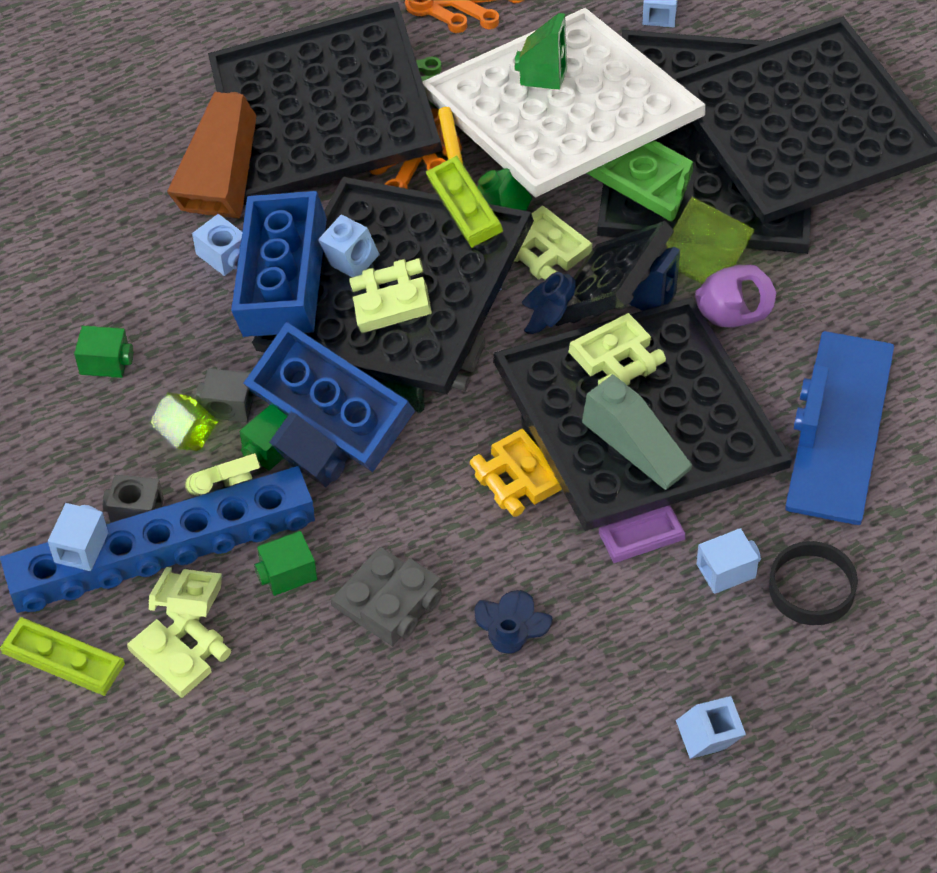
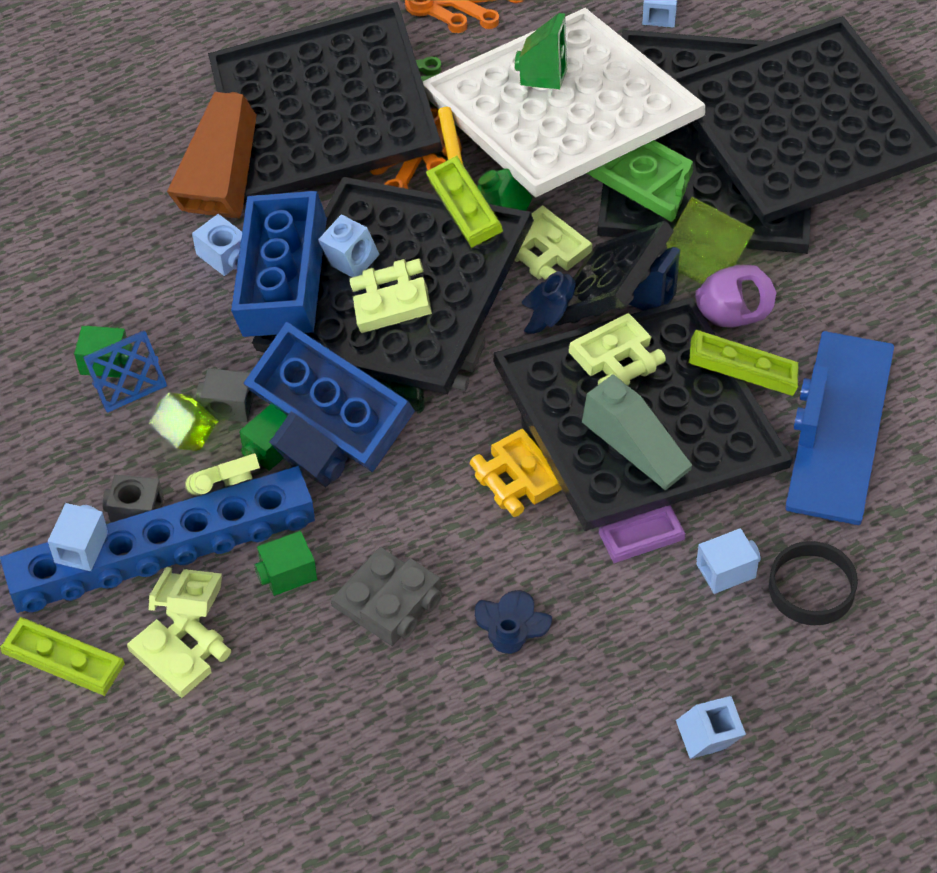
none -> blue window [83,330,167,413]
none -> lime tile [689,330,798,396]

